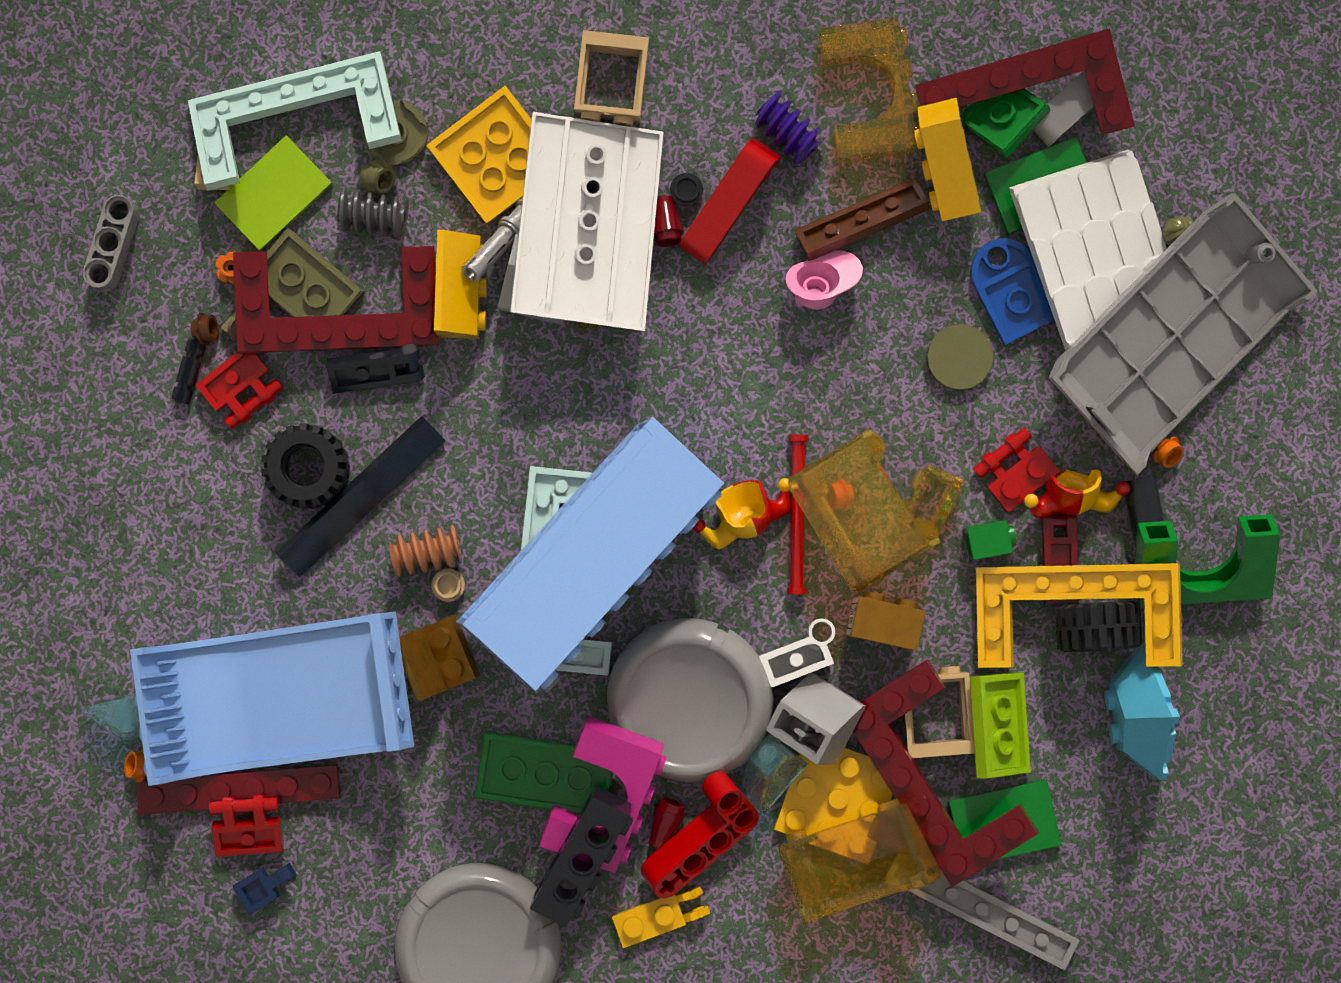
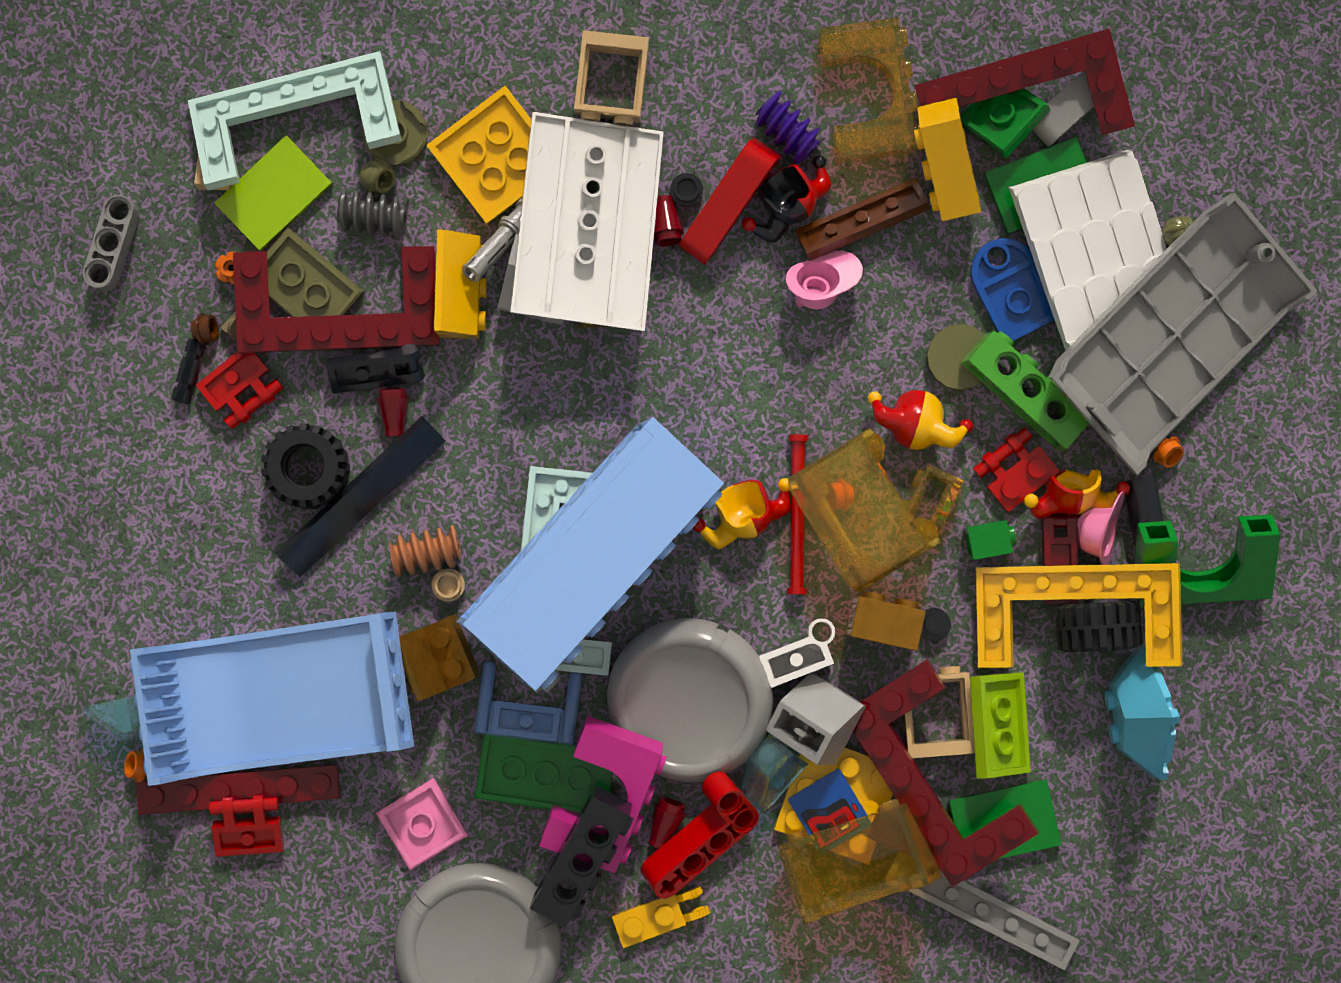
dark blue plate [232,863,296,915] -> none
none -> dark red cone [376,388,409,436]
none -> bright pink tile [376,778,468,870]
none -> medium blue plate [474,661,582,745]
none -> black piece [741,155,832,243]
none -> blue sticker [788,769,871,854]
none -> piece [867,390,974,450]
none -> black plate [921,608,951,641]
none -> bright green brick [960,330,1089,451]
none -> bright pink piece [1077,492,1124,565]

